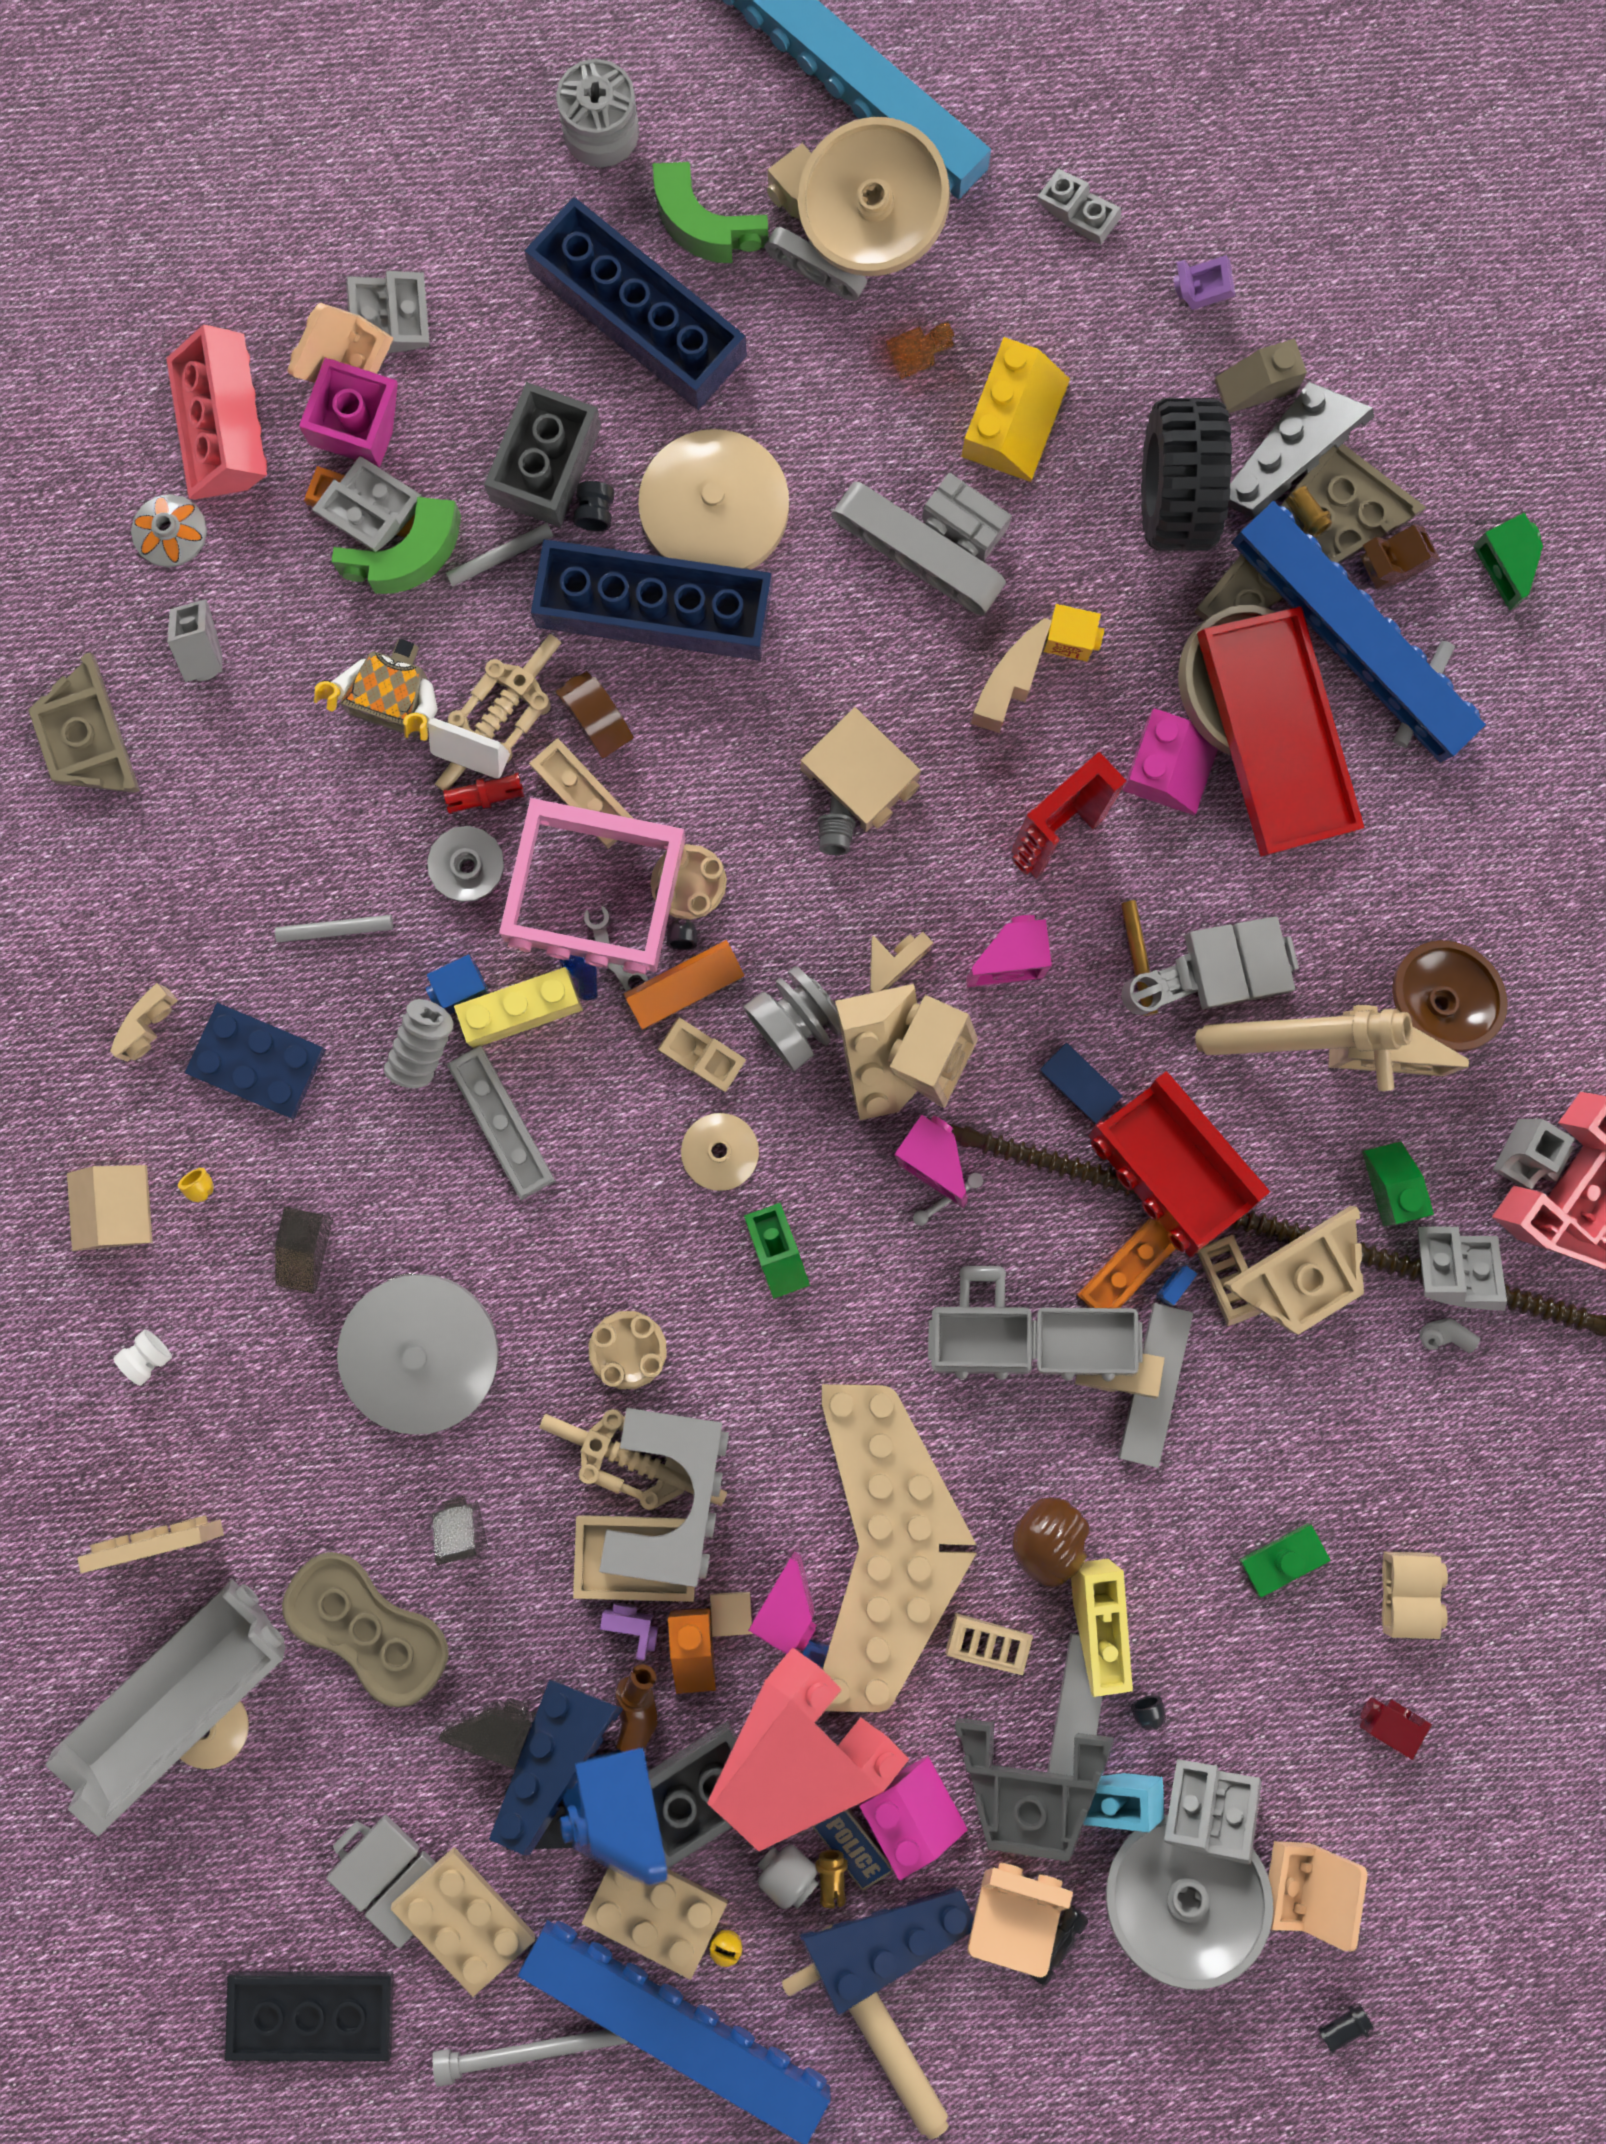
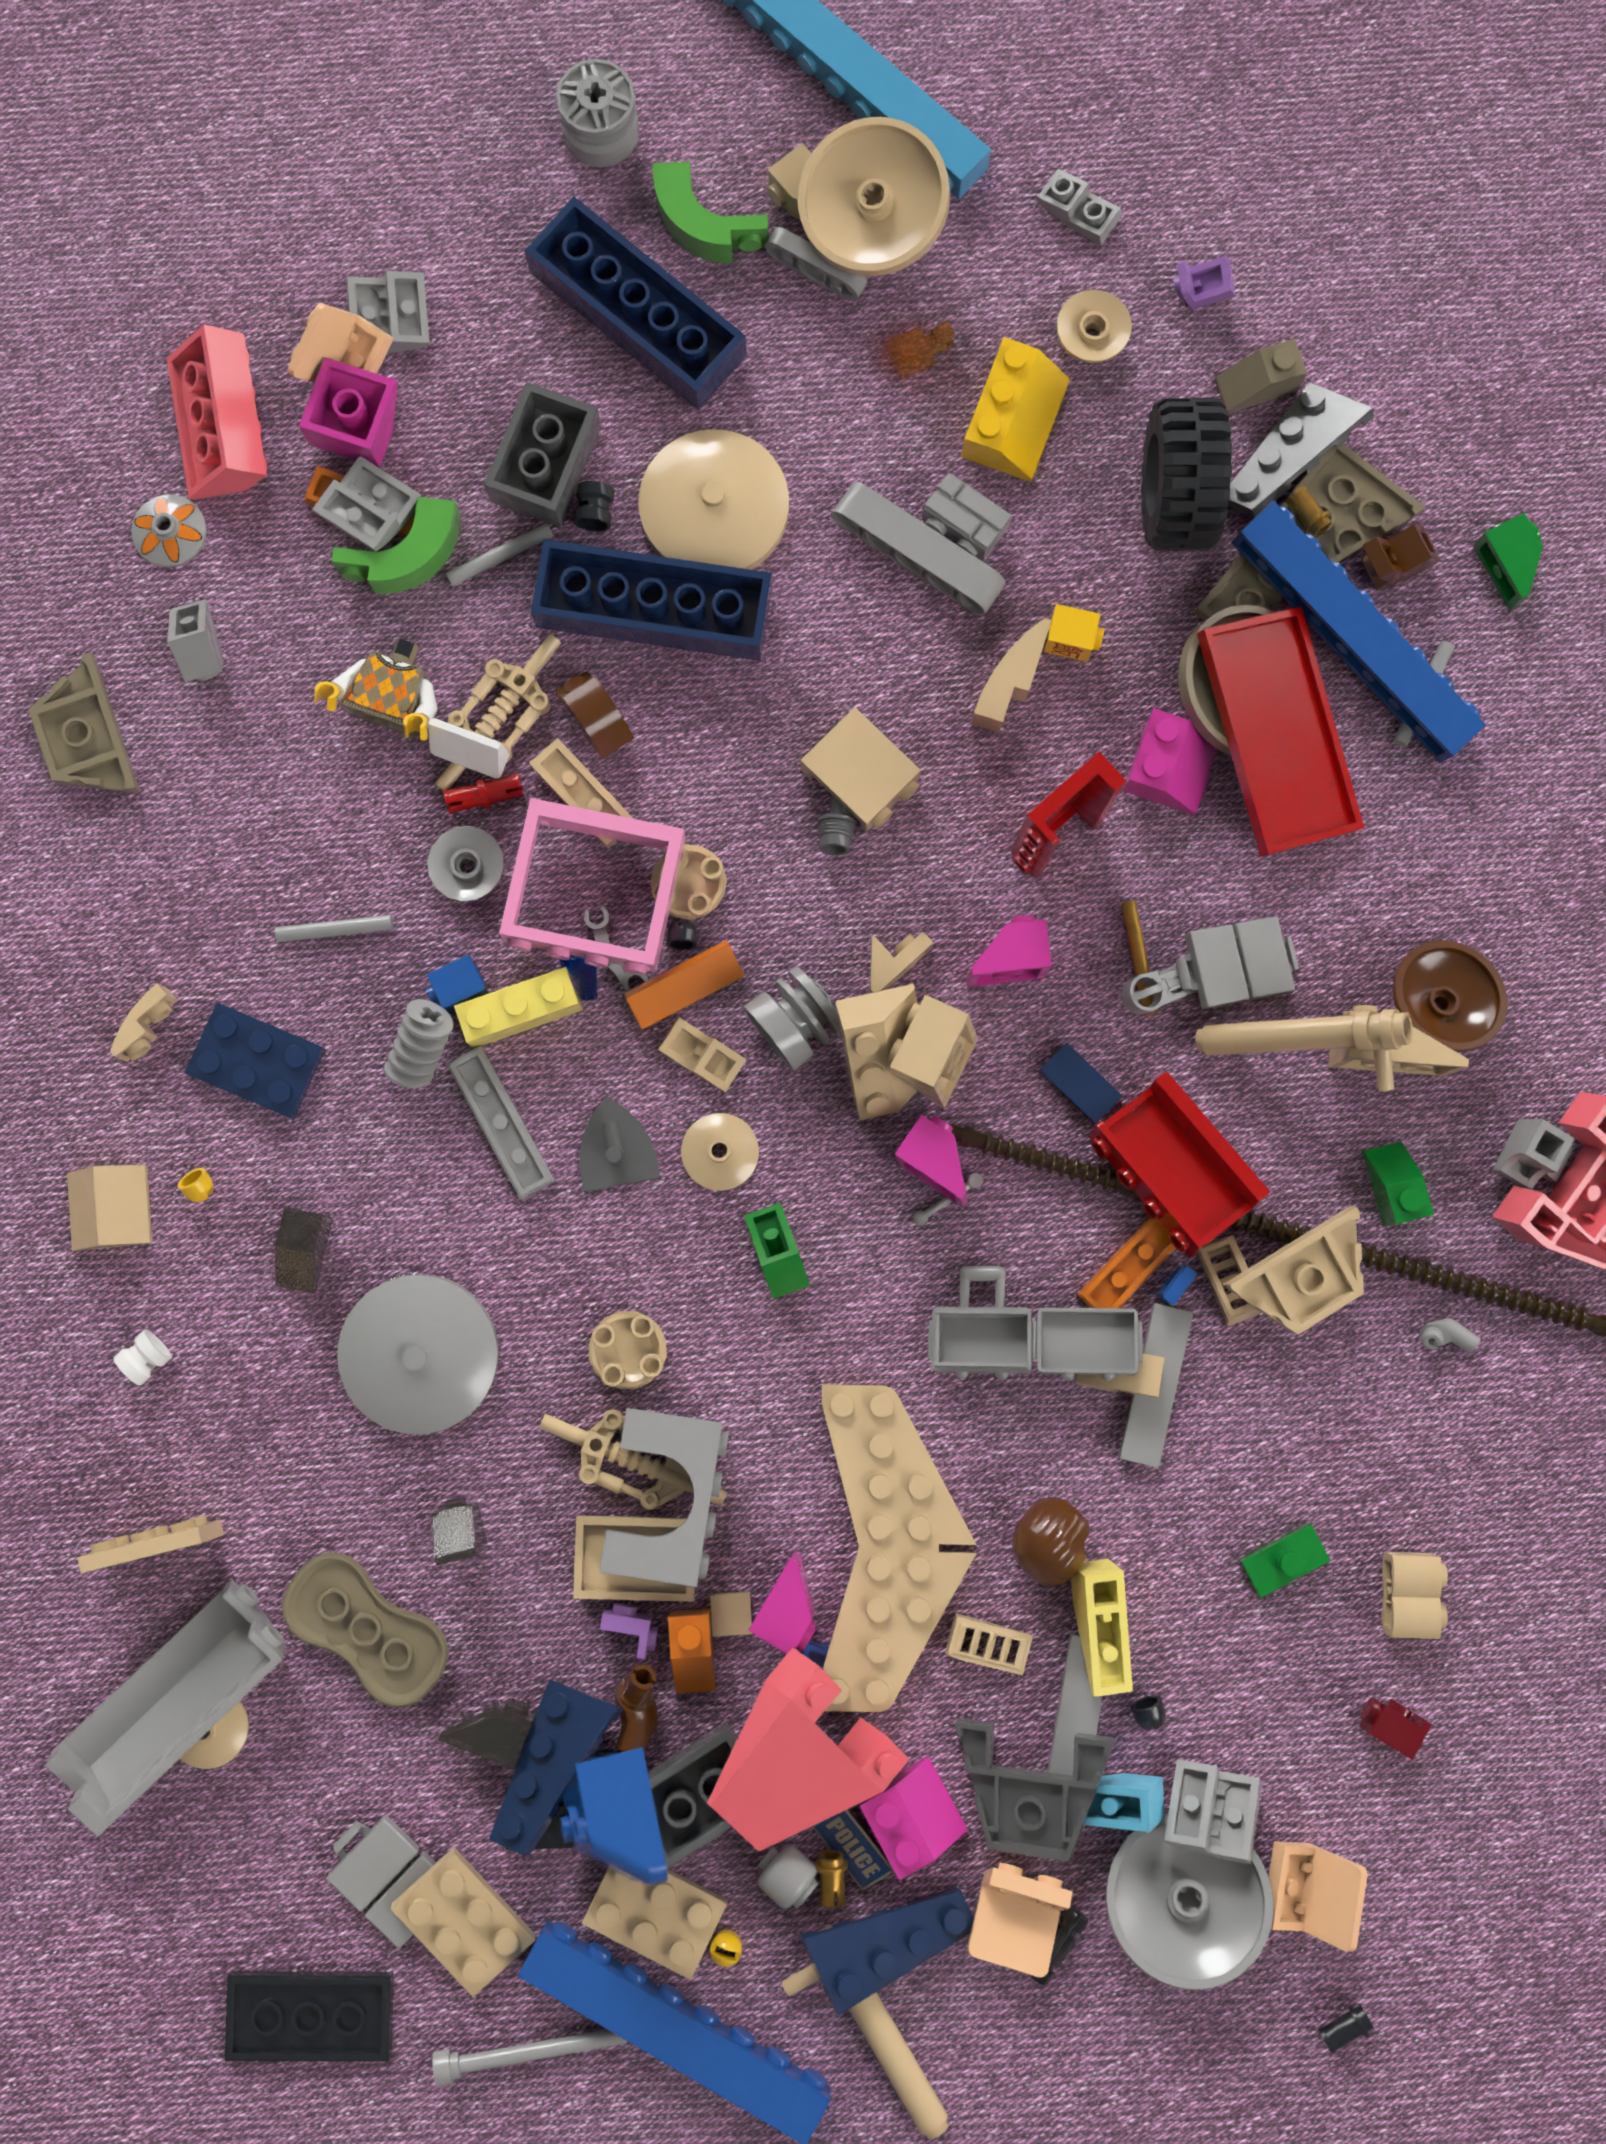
light grey slope [1417,1227,1507,1311] -> none
none -> dark grey shield [579,1097,661,1192]
none -> tan dish [1056,290,1132,363]

